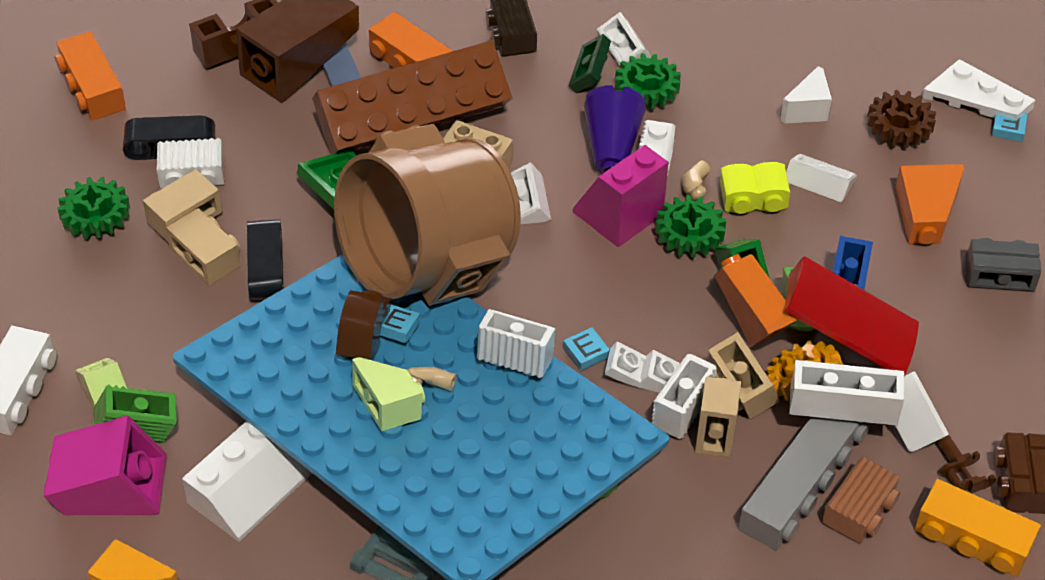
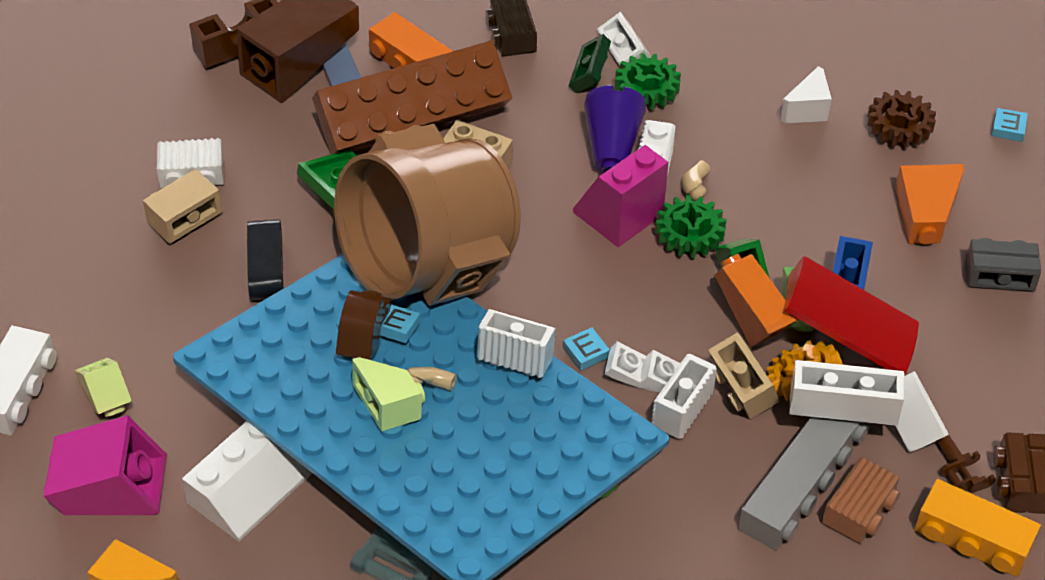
orange brick [54,31,126,121] -> none
green gear [57,177,130,239] -> none
bright green brick [94,384,177,442] -> none
black beam [123,115,216,160] -> none
tan brick [166,208,241,286] -> none
white slope [511,162,551,224] -> none
tan brick [695,377,741,458] -> none
neon yellow brick [720,162,790,214] -> none
white slope [786,154,857,202] -> none
white wing [922,59,1035,120] -> none

